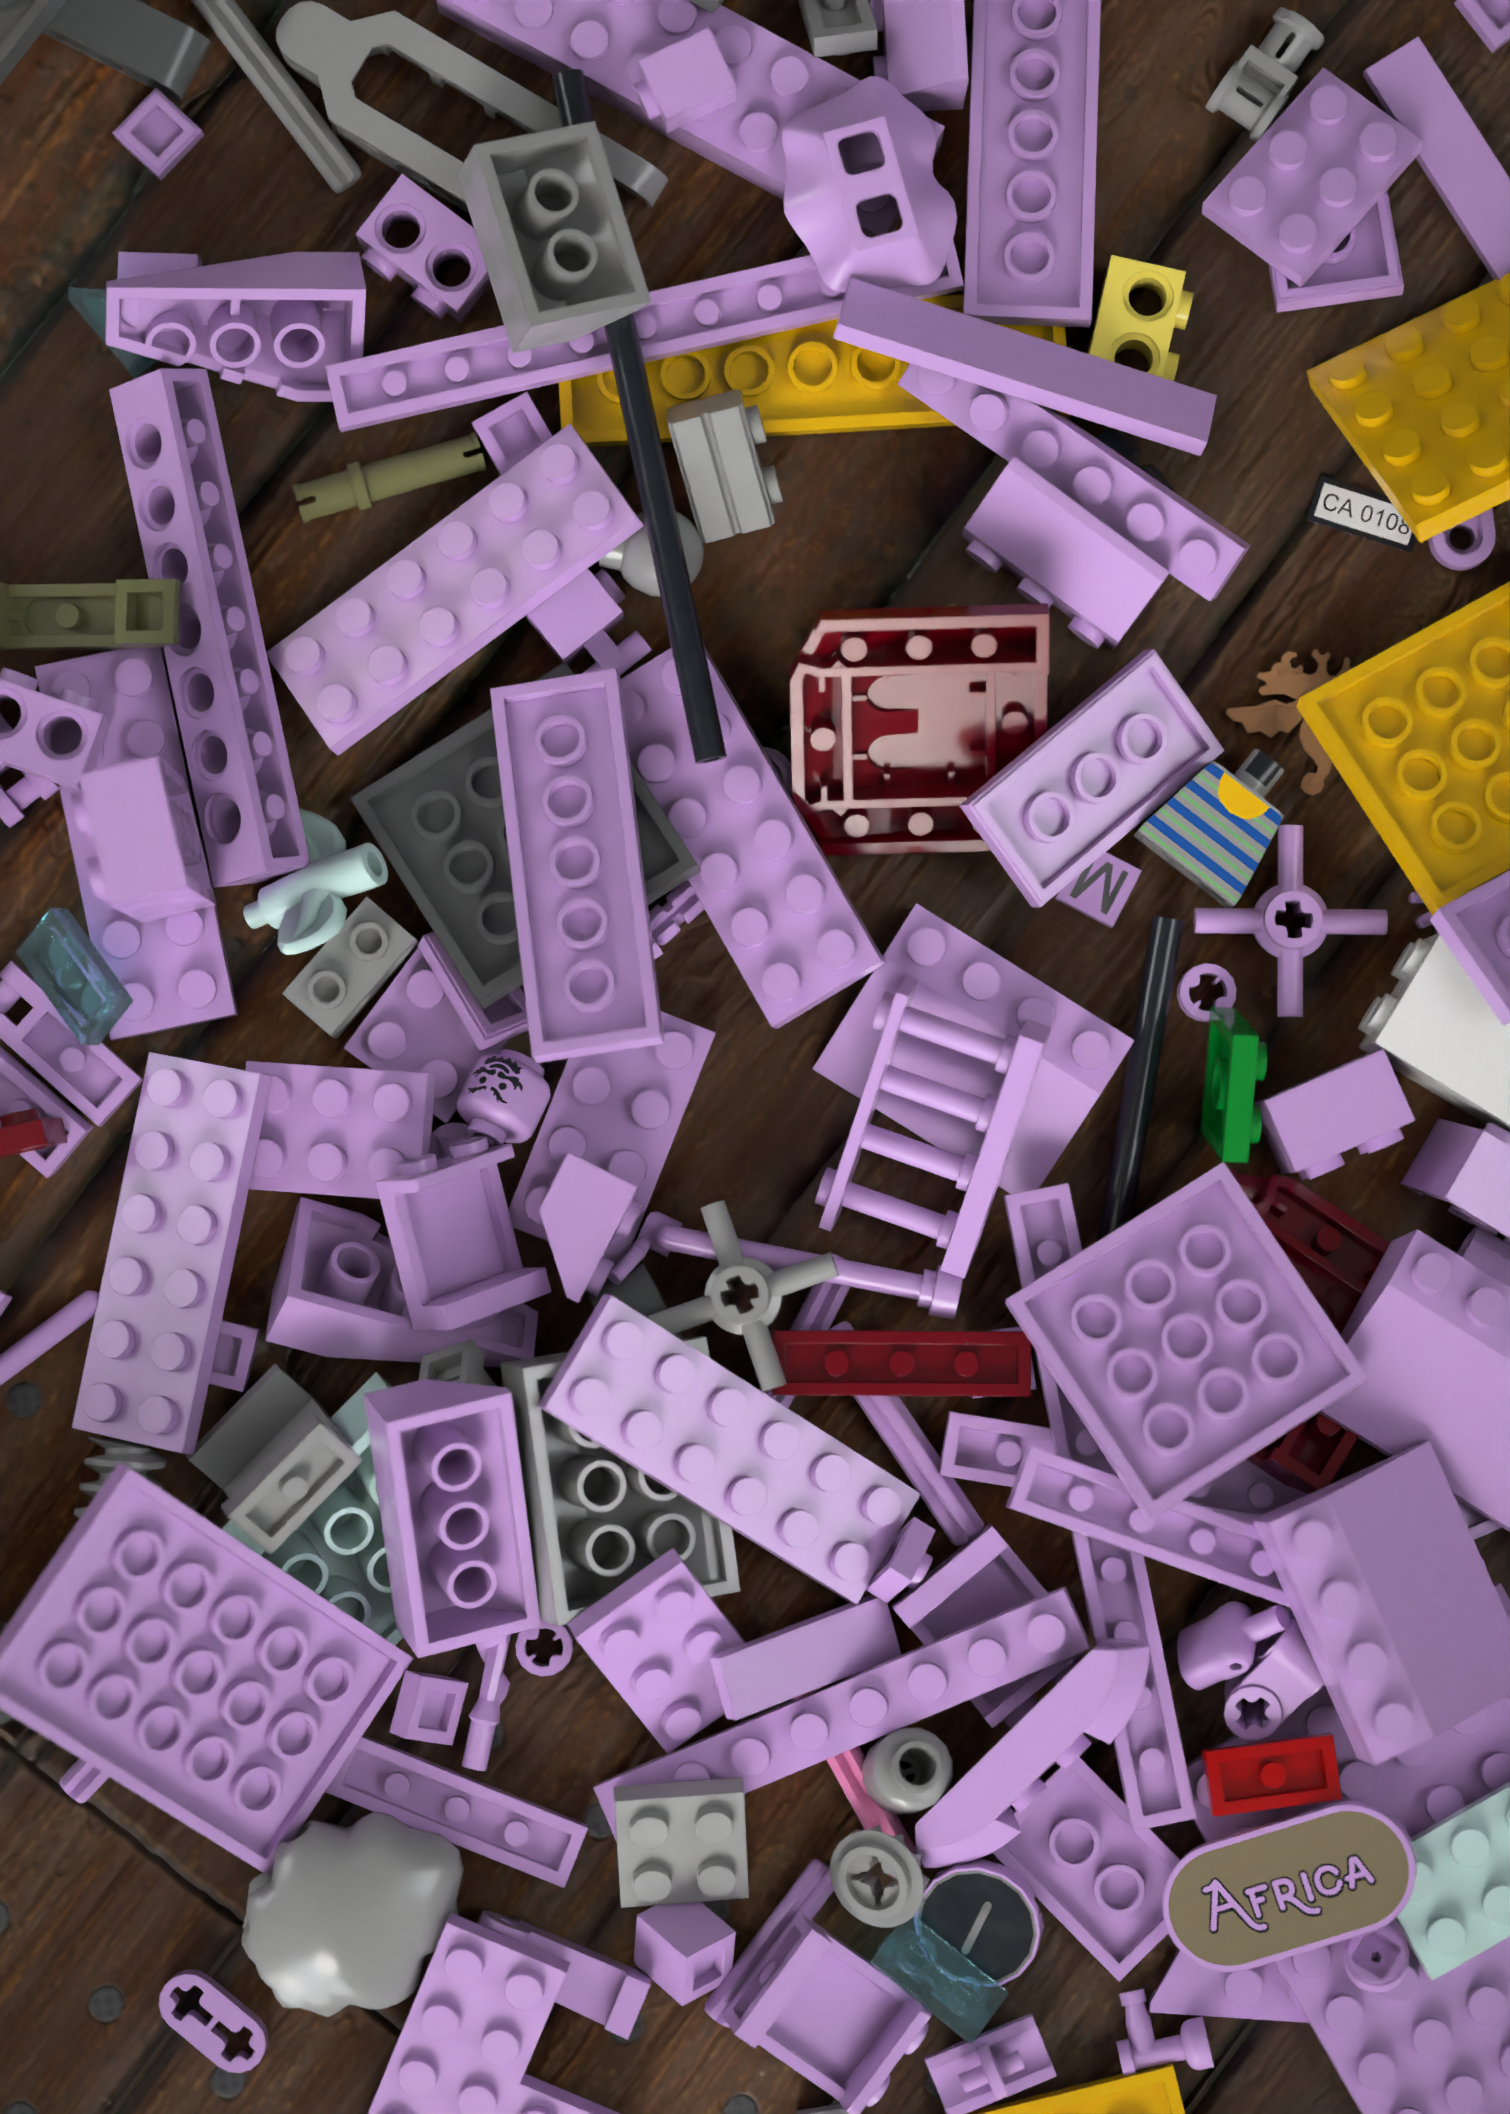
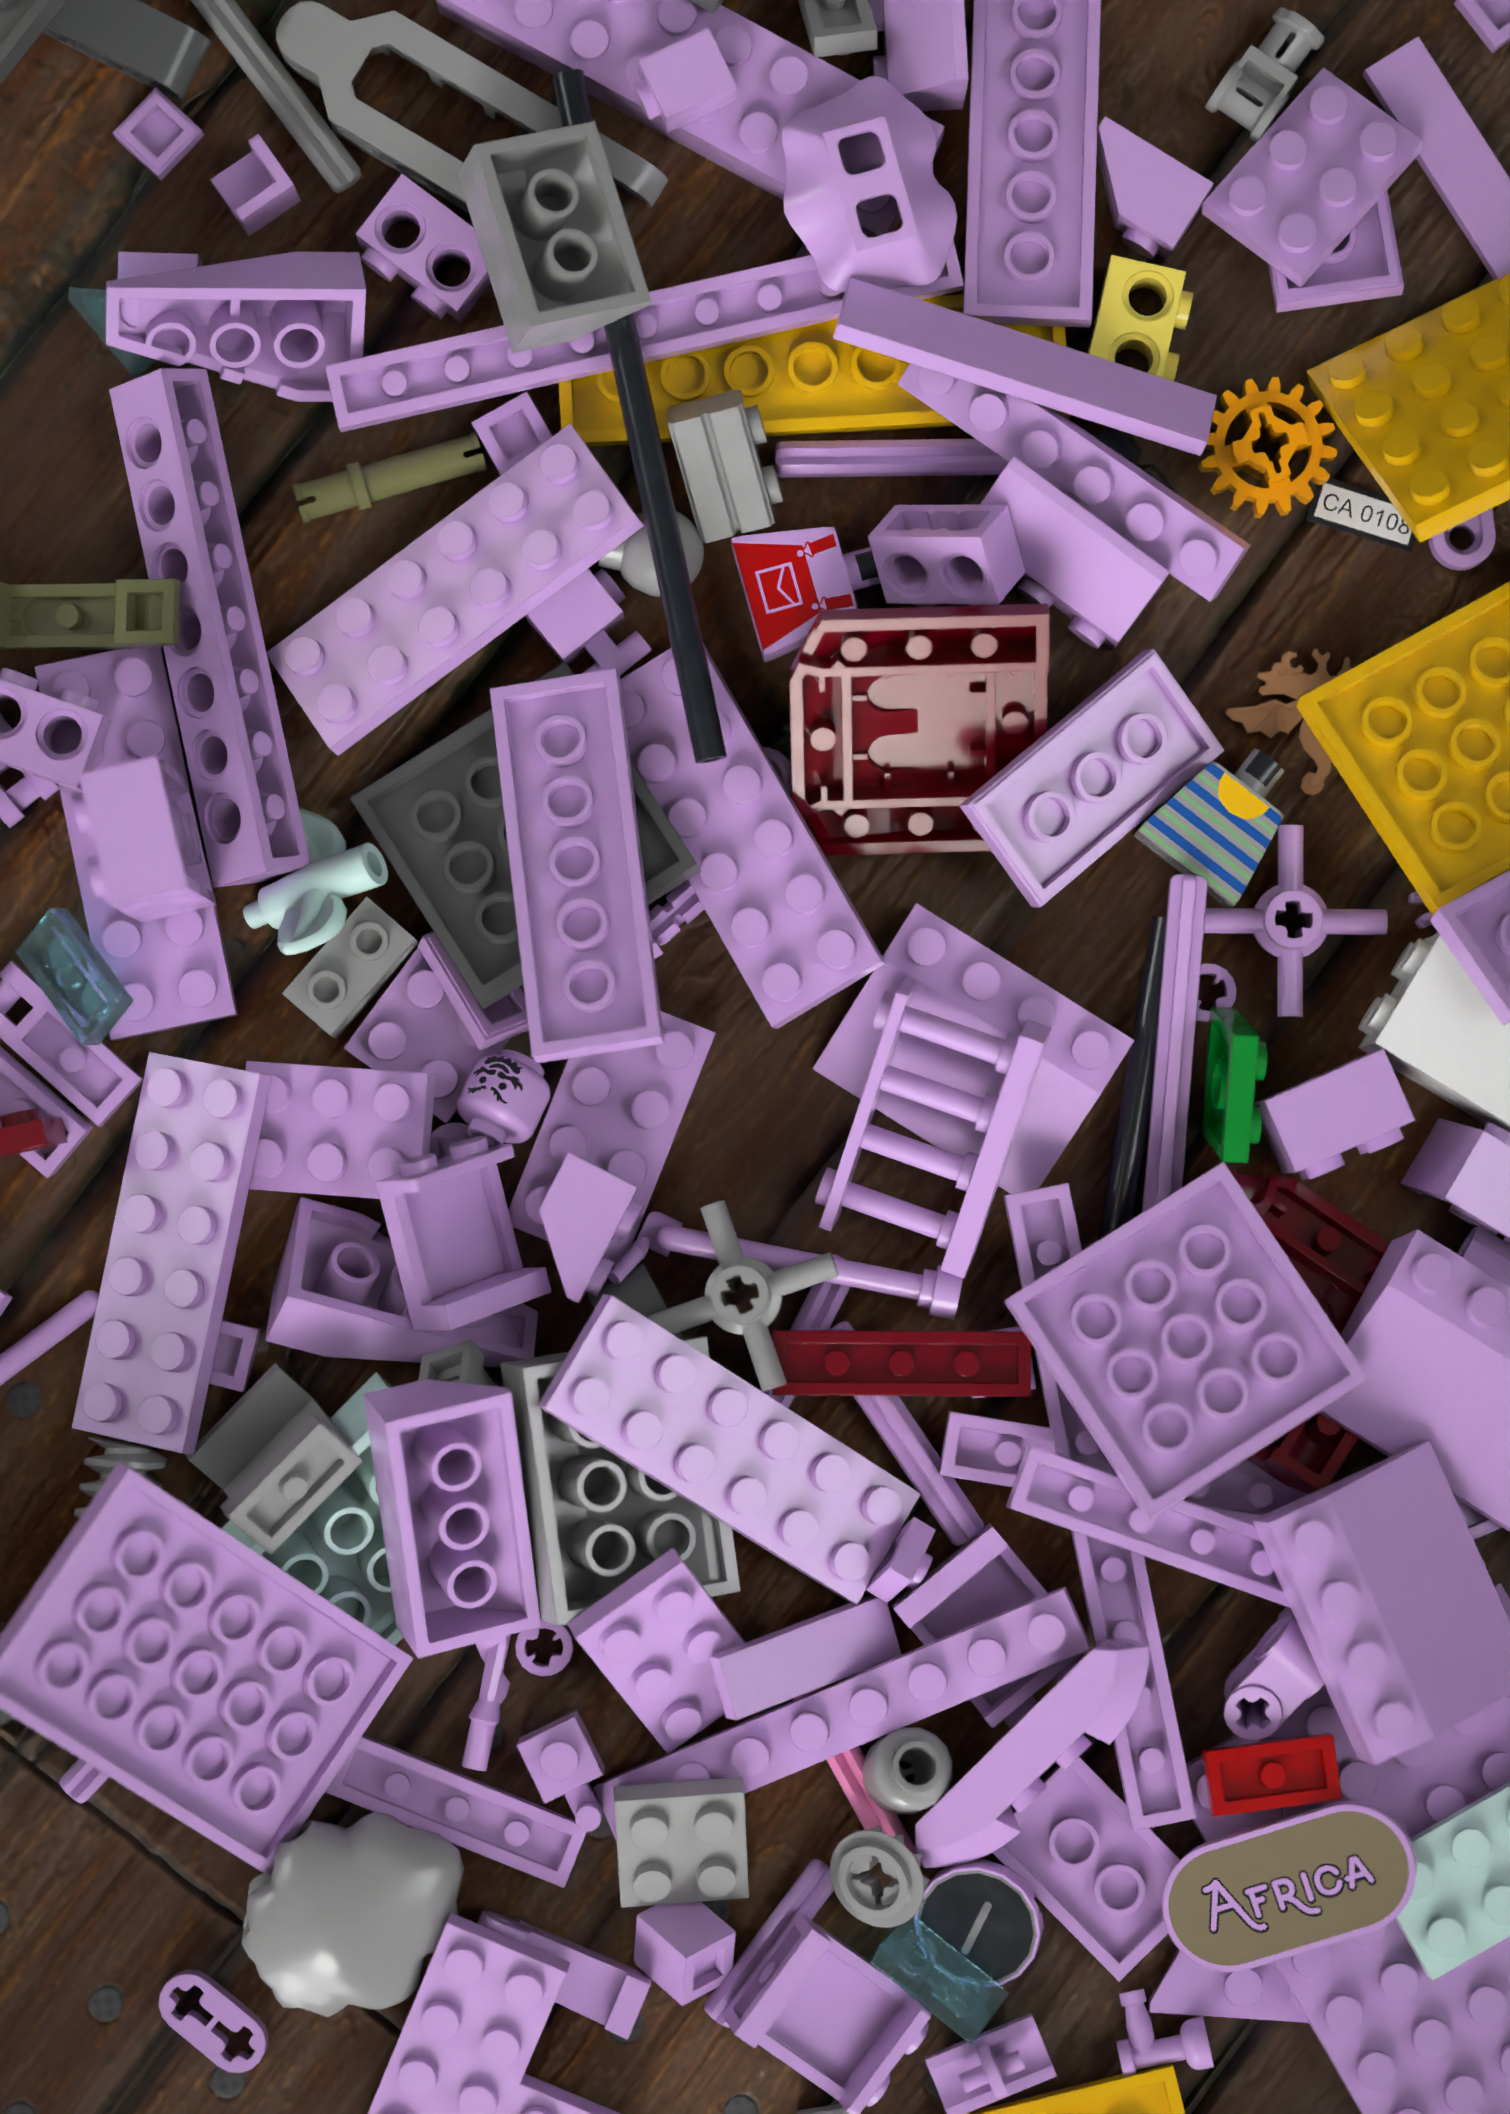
lavender plate [389,1670,469,1746] -> none
lavender tile [1055,852,1142,928] -> none
lavender piece [1177,1601,1291,1691] -> none
lavender tile [1343,1925,1409,1992] -> none
none -> lavender panel [210,134,301,236]
none -> lavender brick [516,1710,605,1832]
none -> torso [731,527,881,662]
none -> lavender axle [775,439,1009,478]
none -> lavender brick [868,505,1025,607]
none -> lavender slope [1097,116,1214,260]
none -> lavender axle [1142,874,1208,1213]
none -> light orange gear [1199,377,1337,518]

